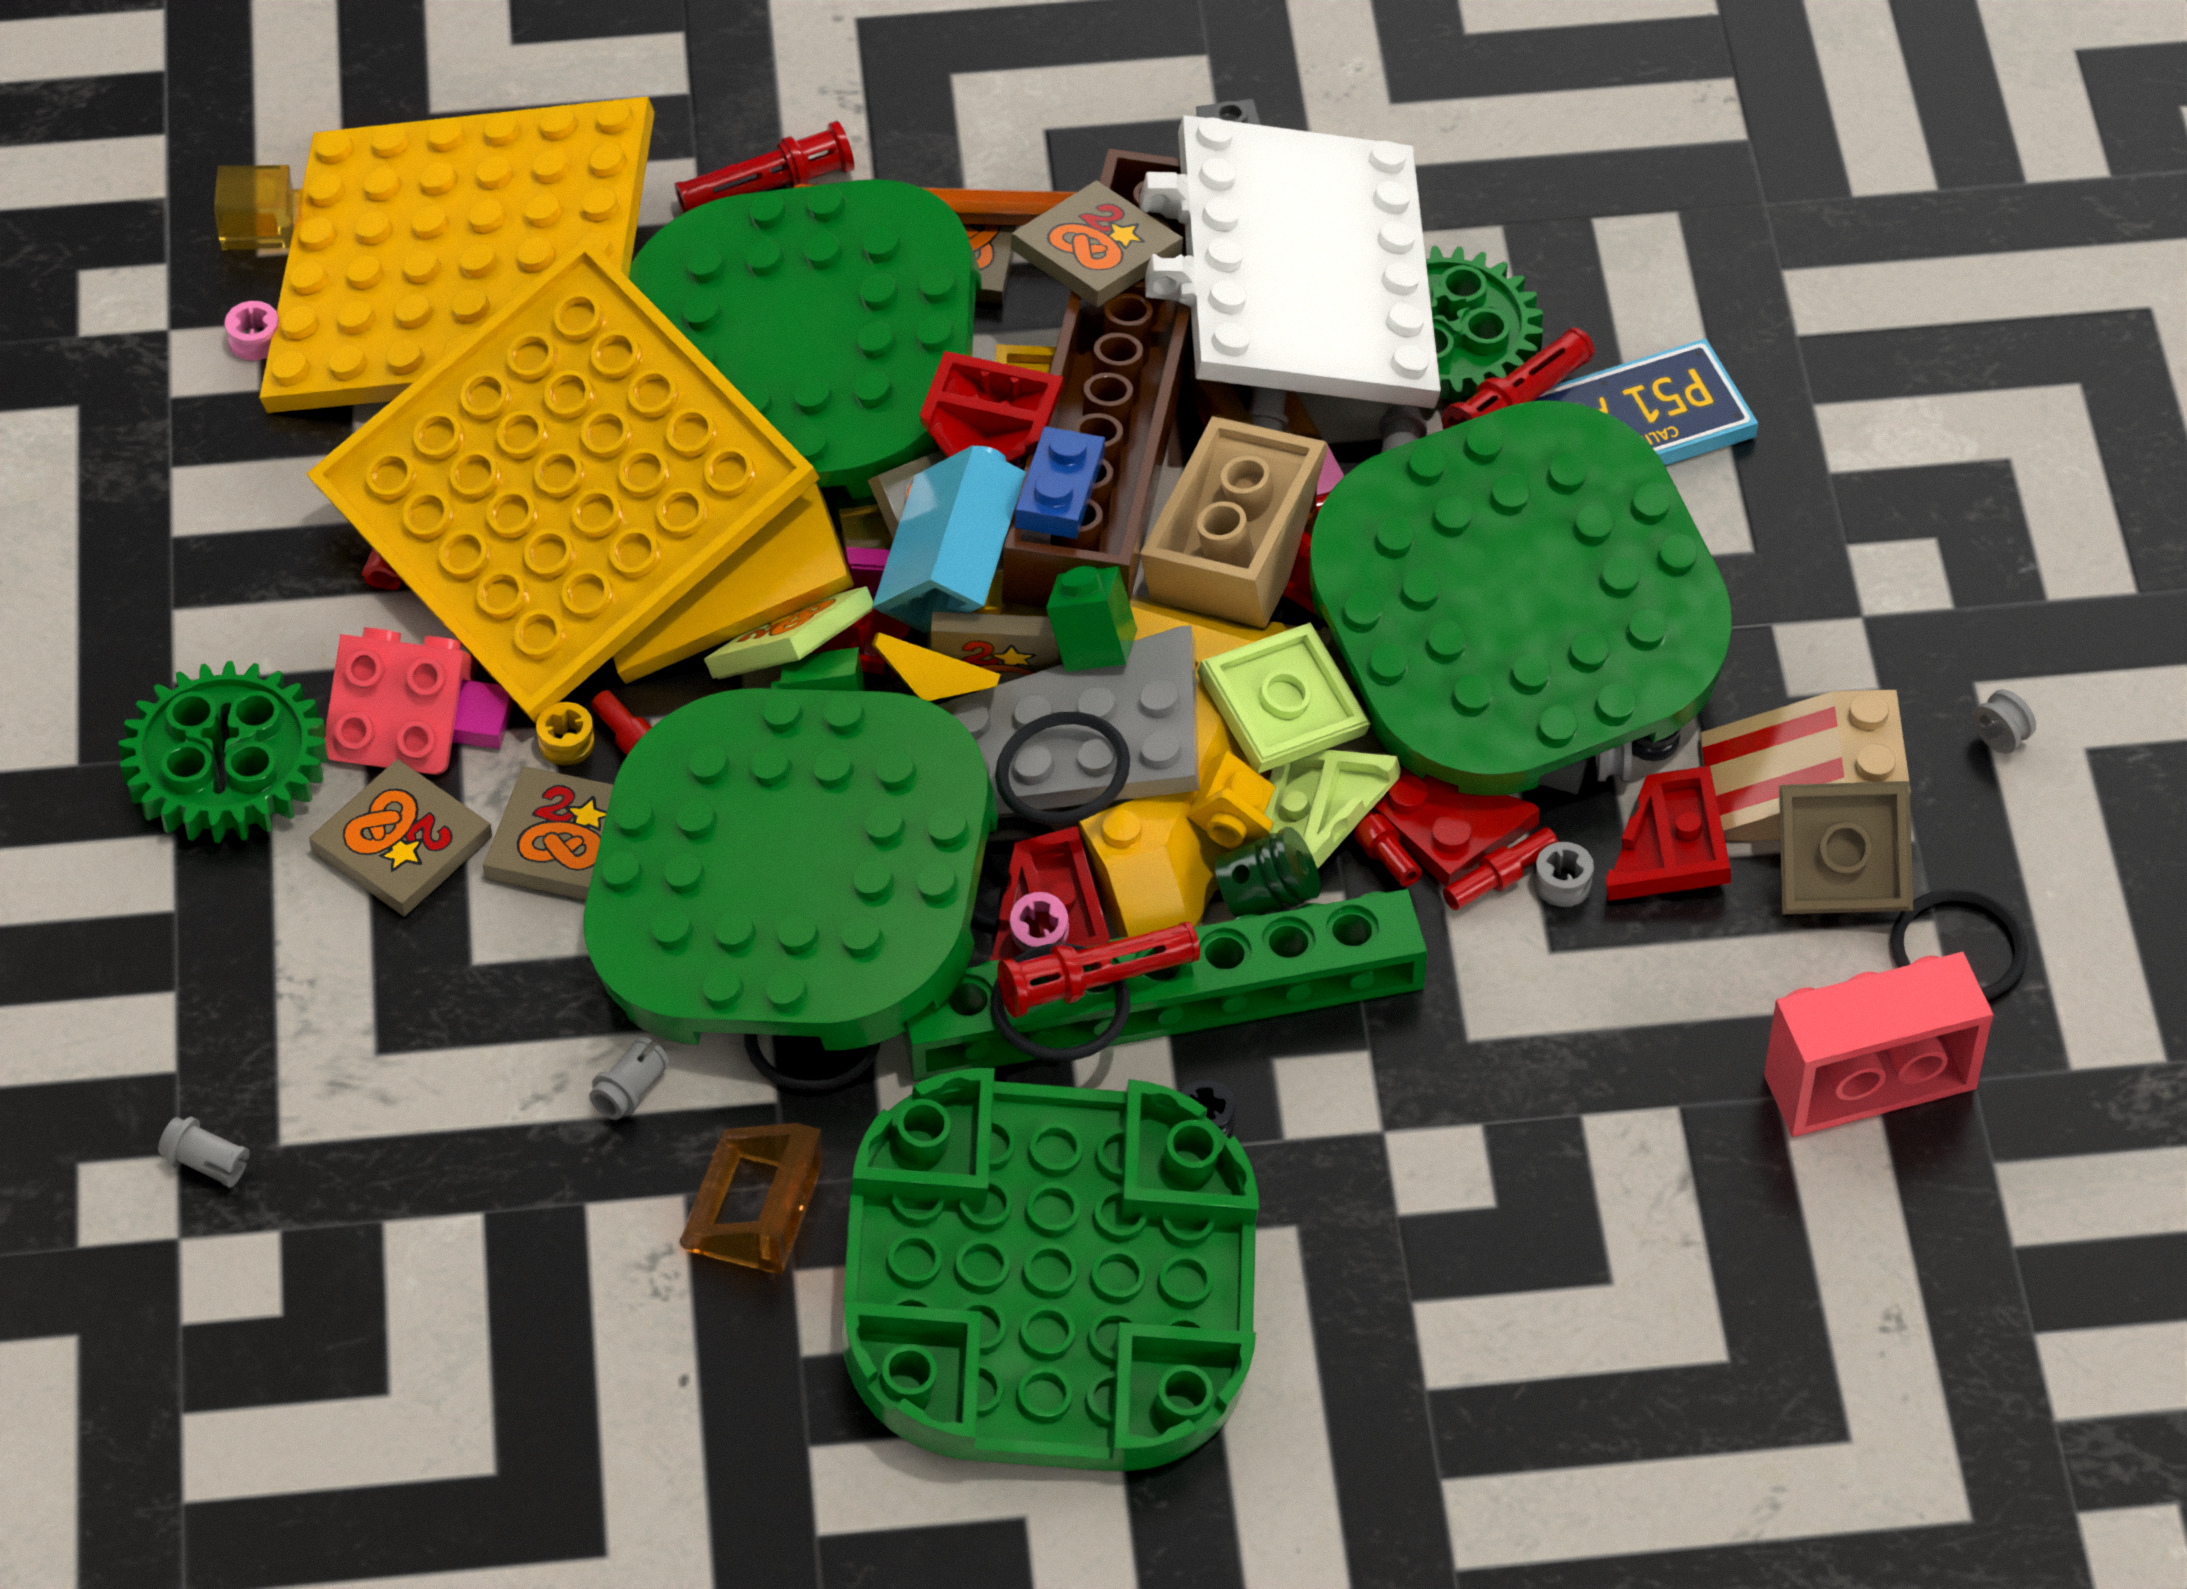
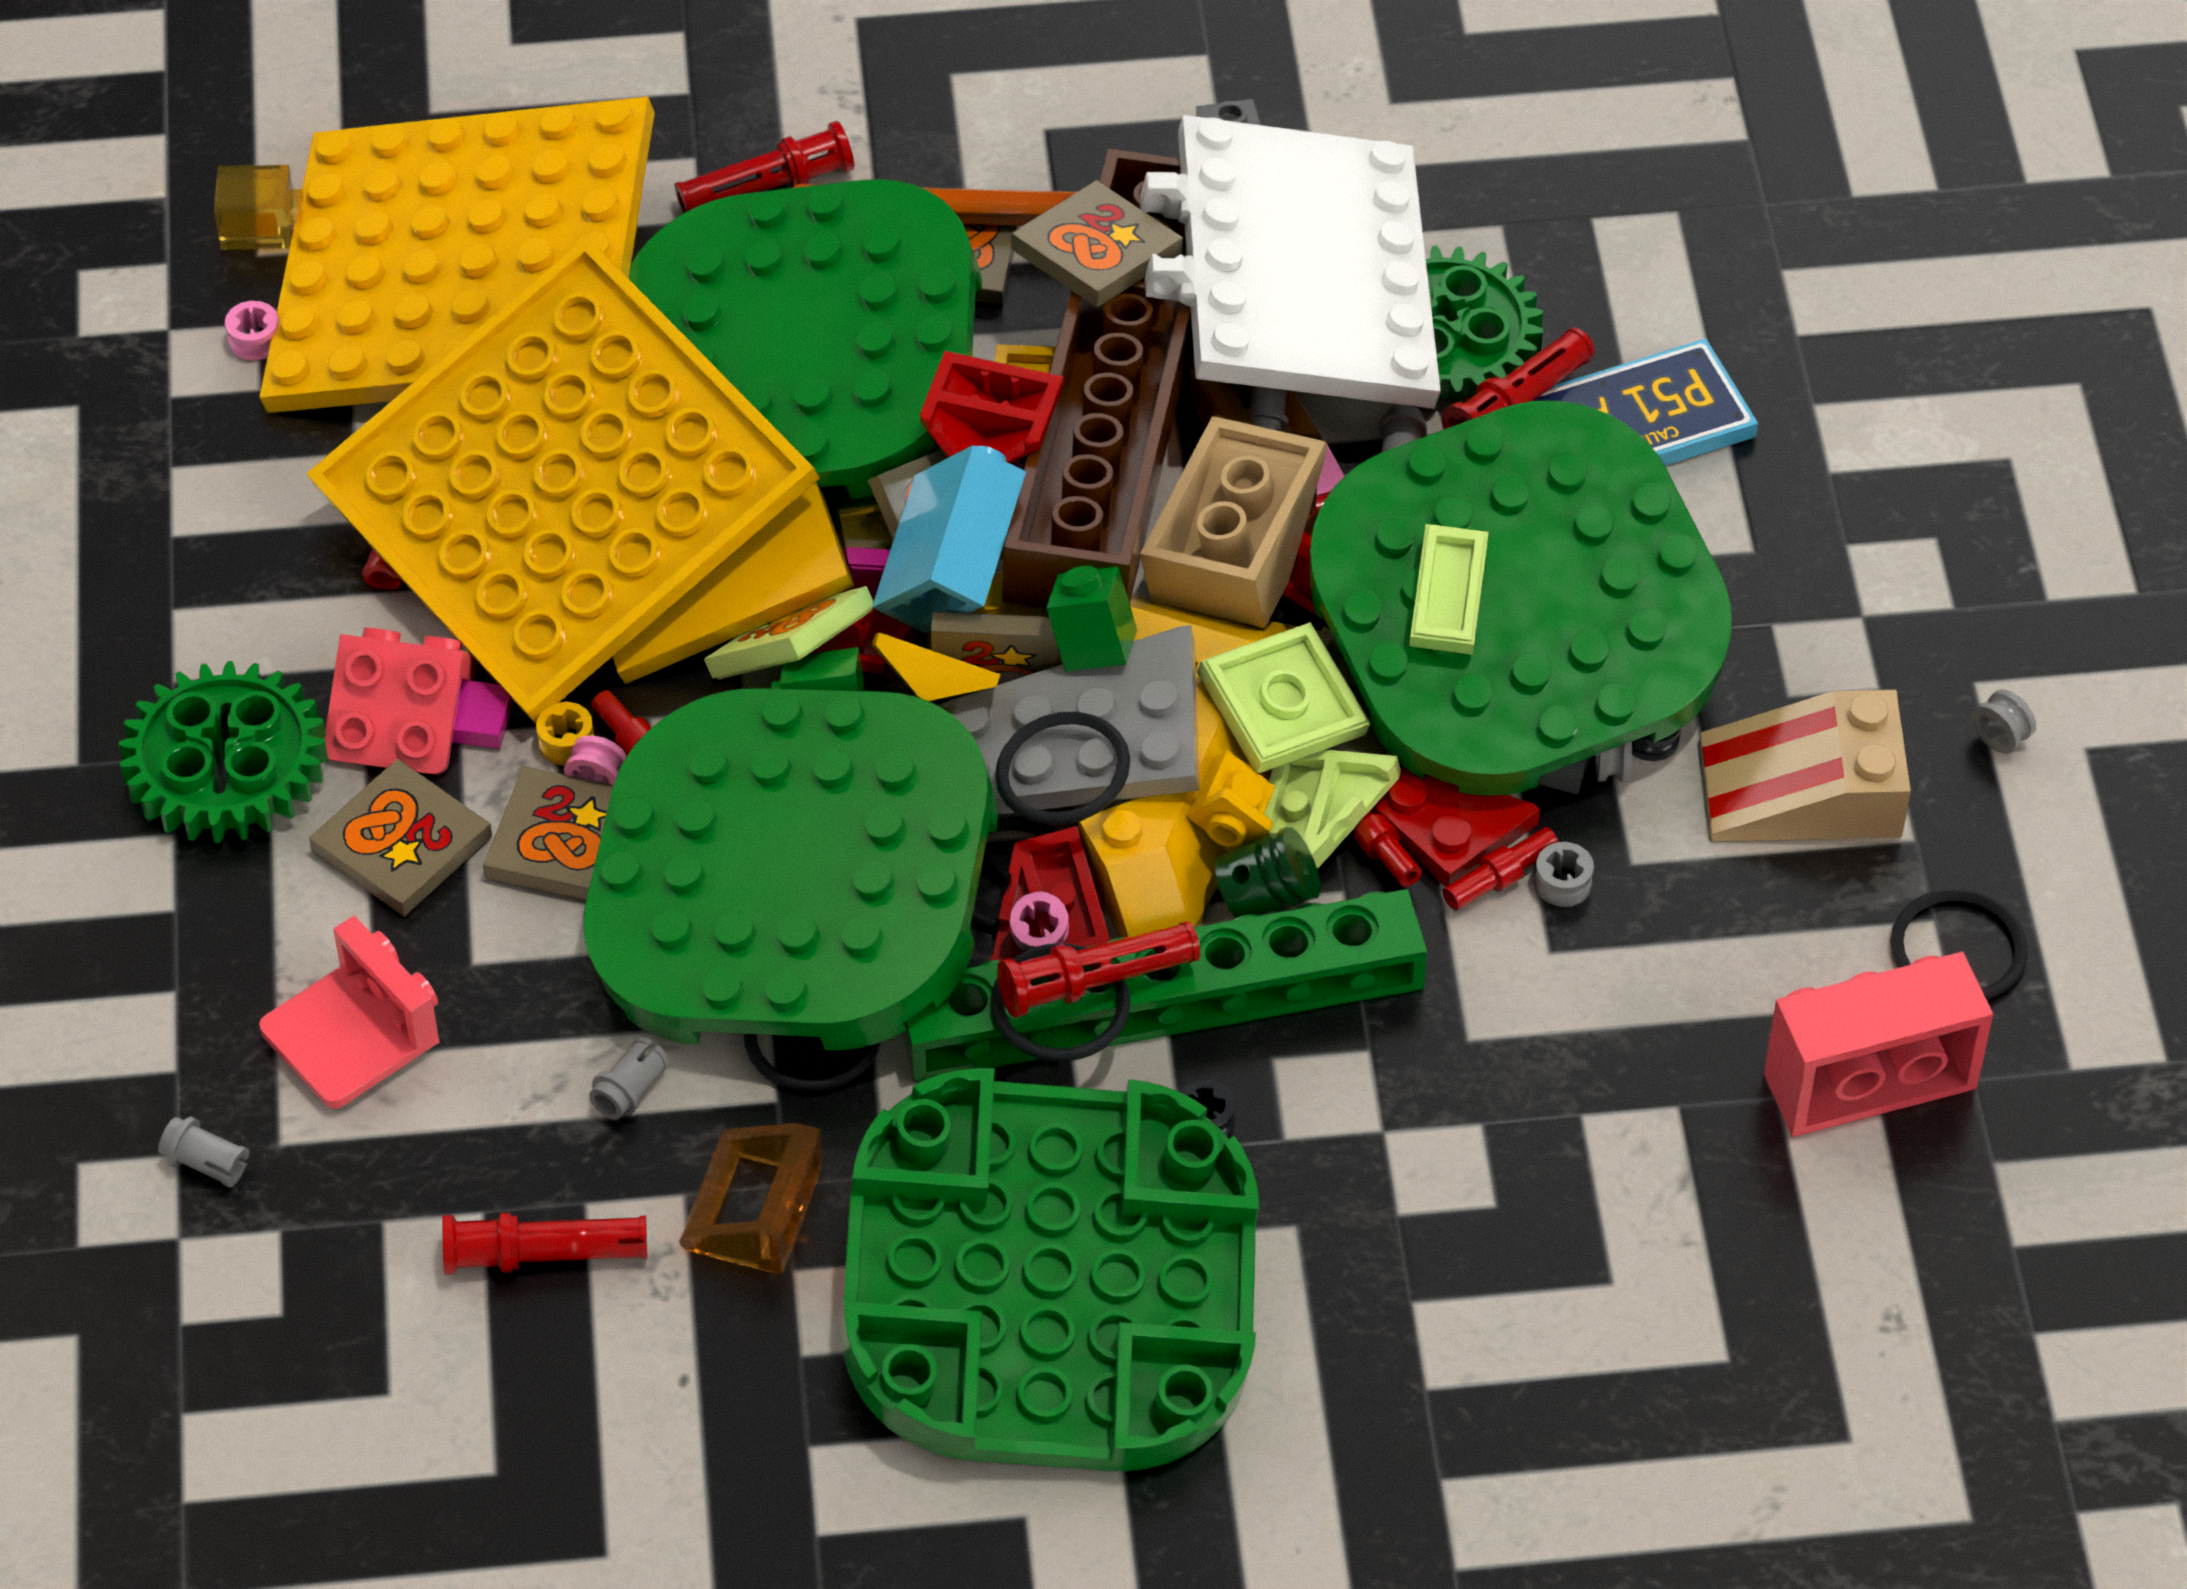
blue plate [1015,426,1105,539] -> none
red wing [1606,766,1731,901] -> none
dark tan tile [1779,781,1913,914] -> none
none -> coral bracket [259,915,439,1109]
none -> red pin [442,1212,648,1275]
none -> bright pink bush [564,735,627,785]
none -> yellowish green tile [1409,524,1489,655]

